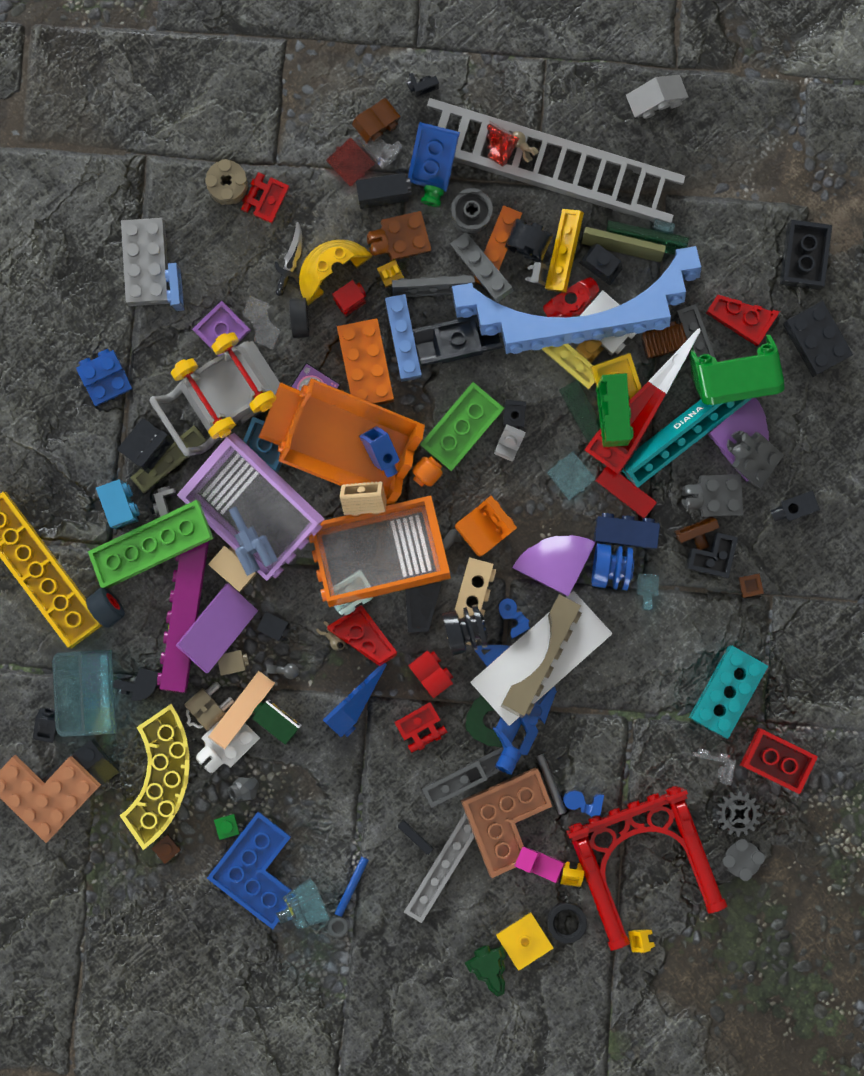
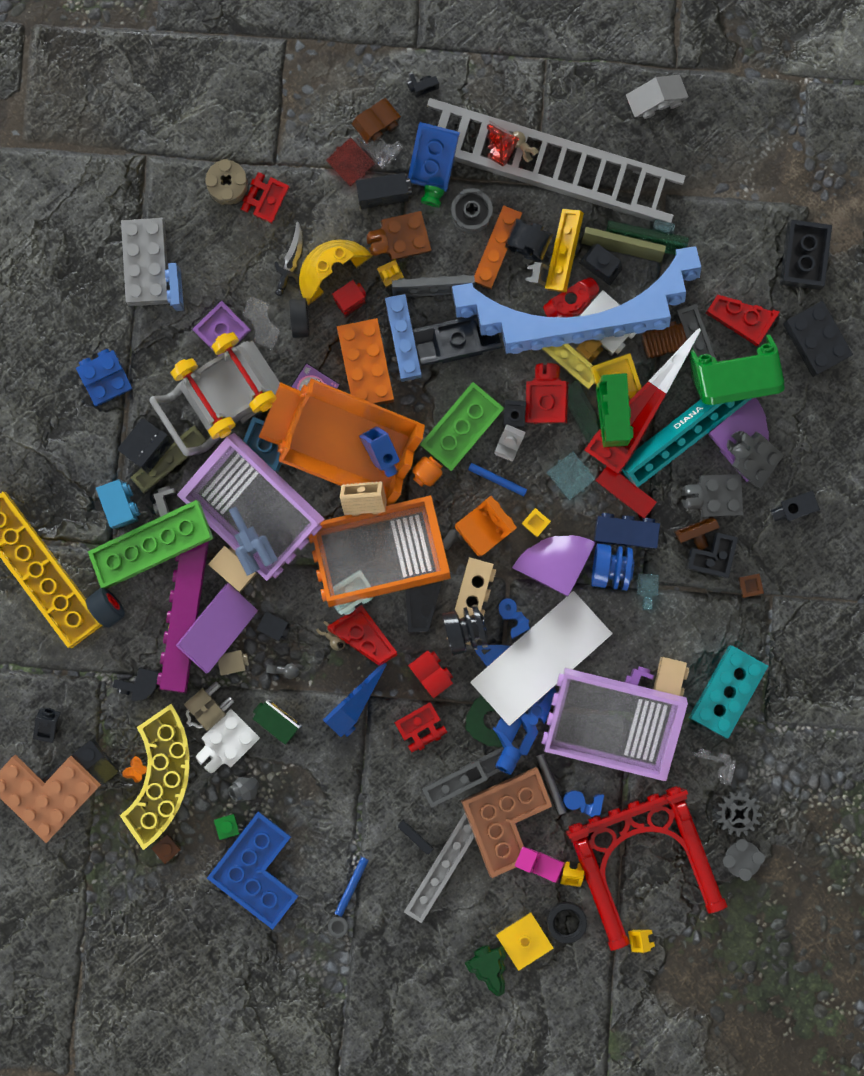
clear light blue windscreen [52,650,116,737] -> none
light nougat tile [208,671,275,750] -> none
clear light blue torso [276,878,330,929] -> none
dark grey plate [450,232,514,303] -> none
dark tan arch [501,594,582,718] -> none
red brick [740,728,818,794] -> none
none -> orange piece [122,756,147,783]
none -> blue bar [468,463,527,497]
none -> yellow tile [522,508,551,537]
none -> red plate [525,363,568,423]
none -> clear window [541,668,688,781]
none -> medium lavender bracket [624,666,654,695]
none -> tan brick [653,657,689,697]

